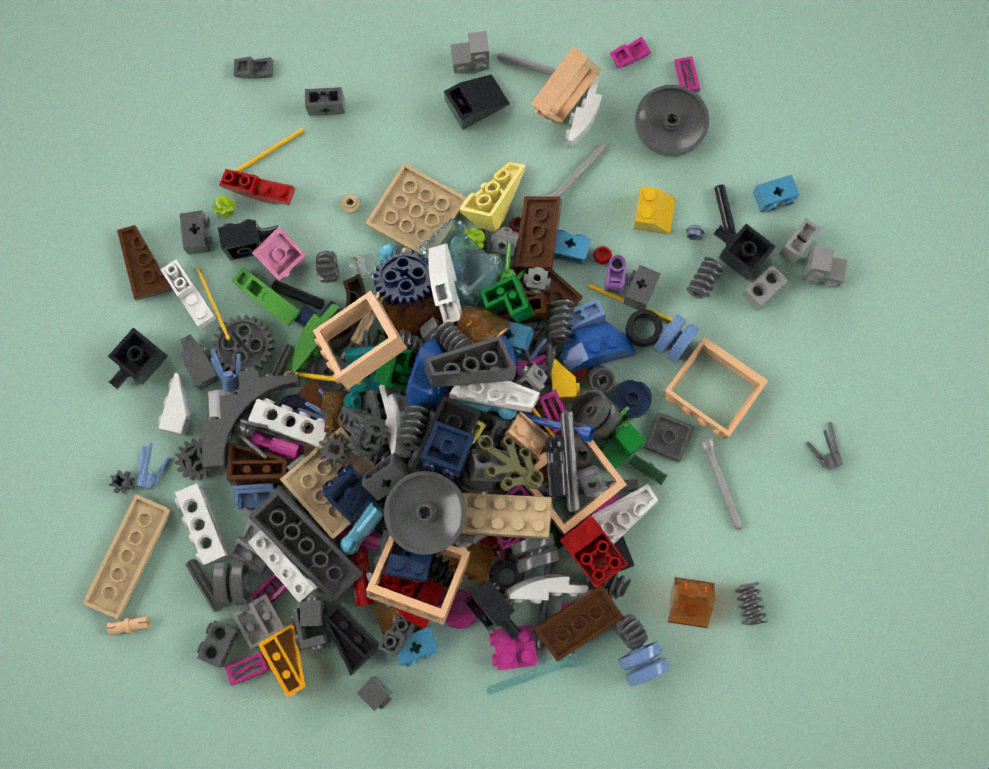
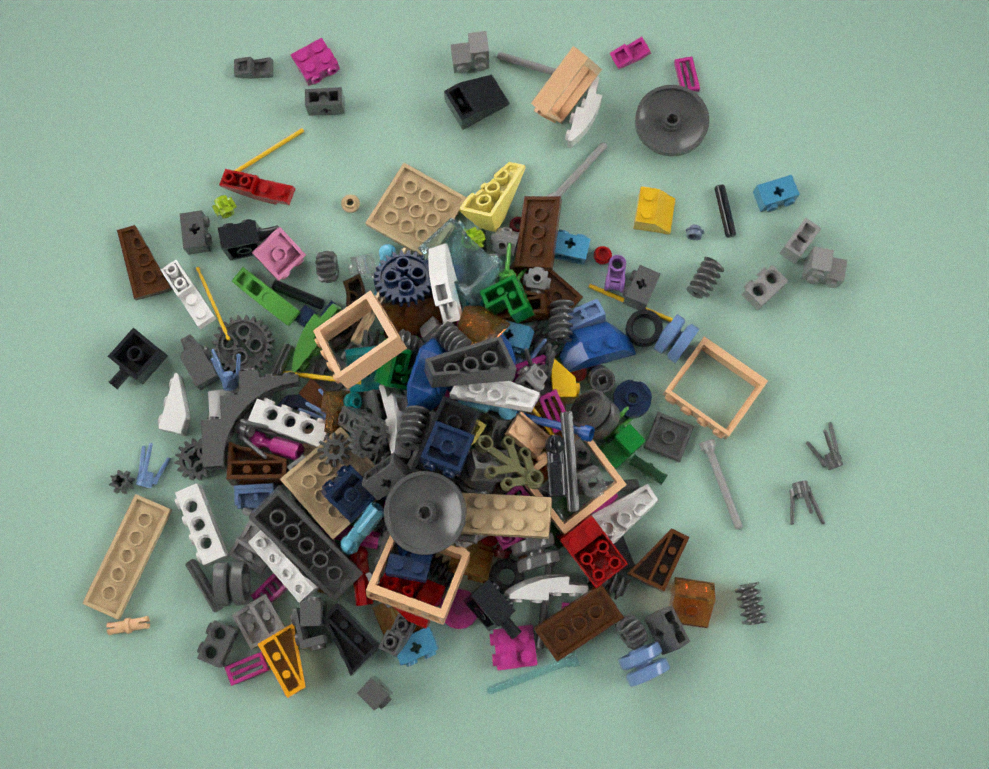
black brick [713,223,776,281] -> none
none -> dark pink plate [290,38,340,86]
none -> reddish brown wedge [627,528,690,593]
none -> dark grey brick [644,605,691,655]
none -> dark grey plant [789,481,825,525]

